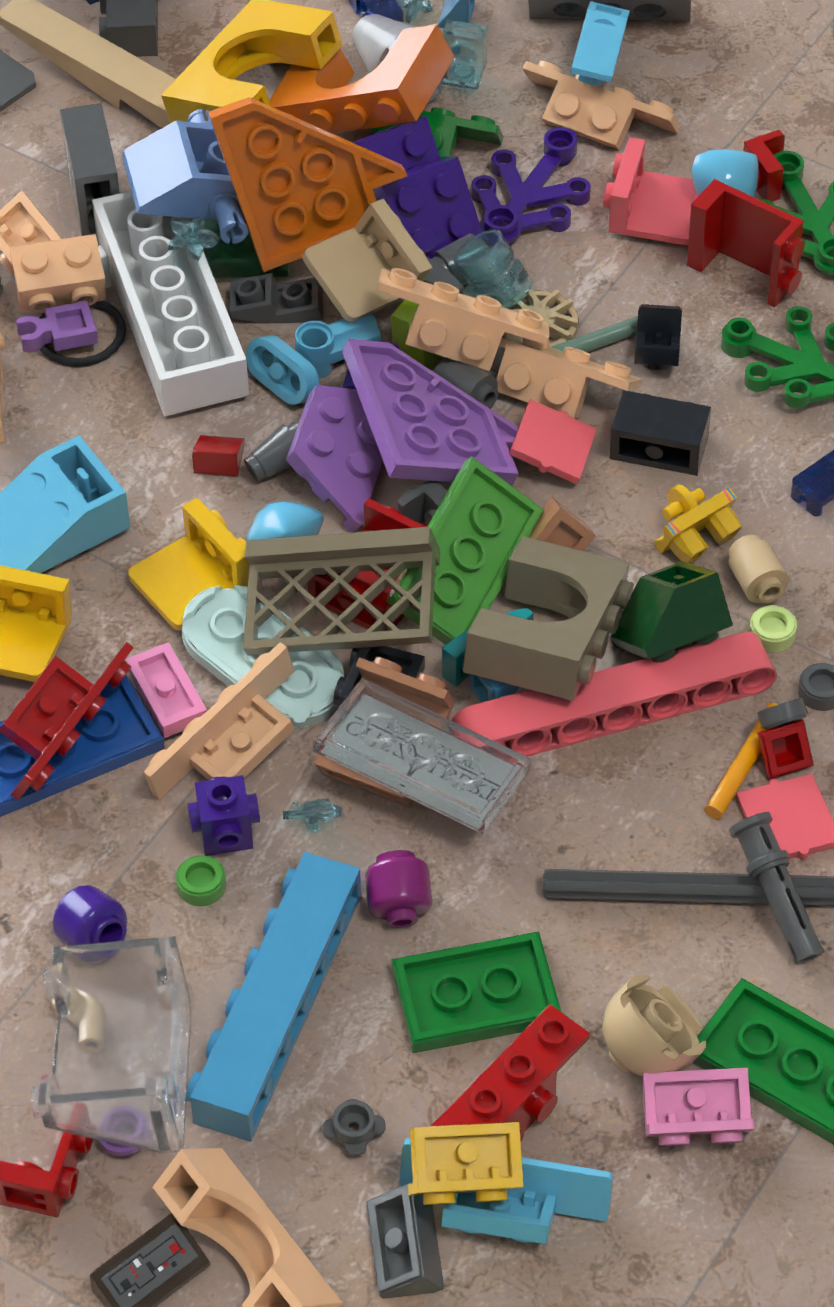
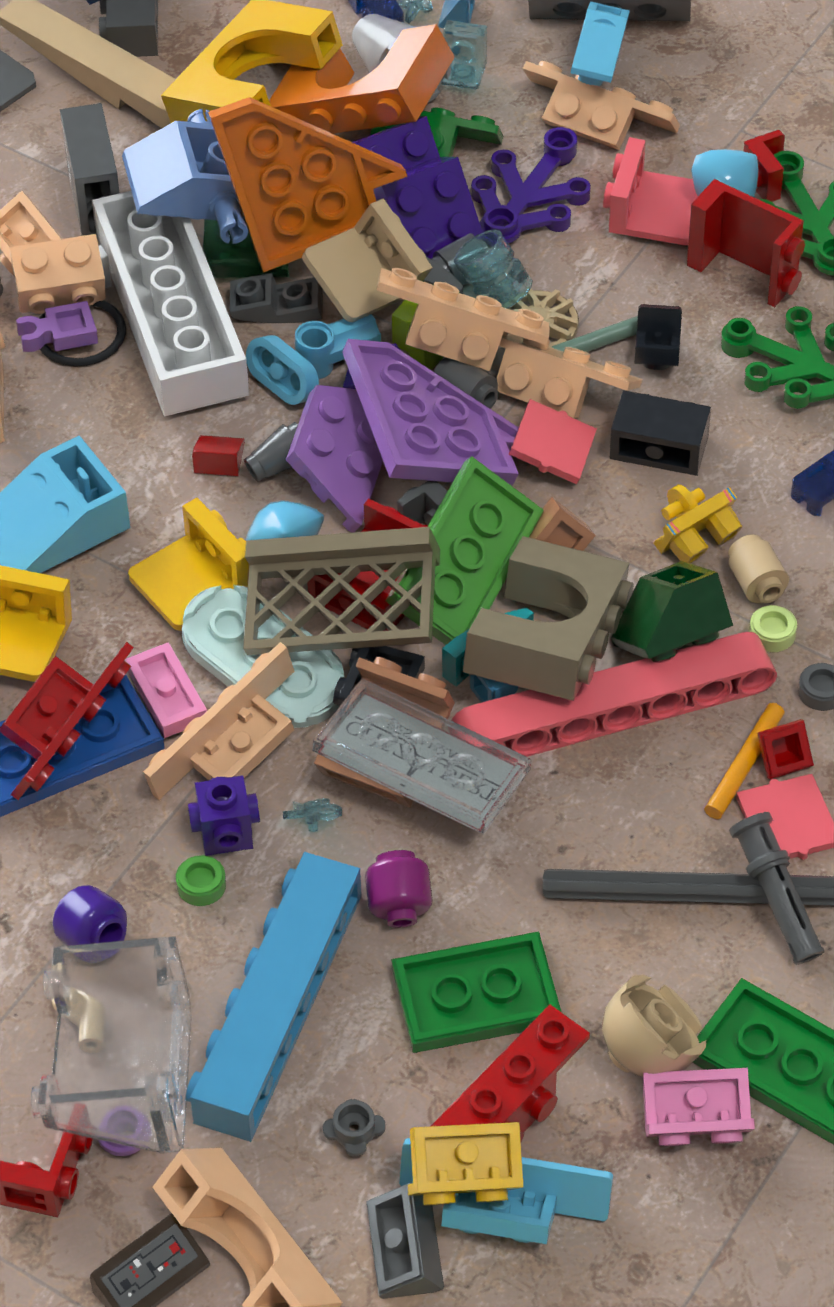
clear light blue plant [168,217,220,261] -> none
dark grey tile [757,698,808,730] -> none

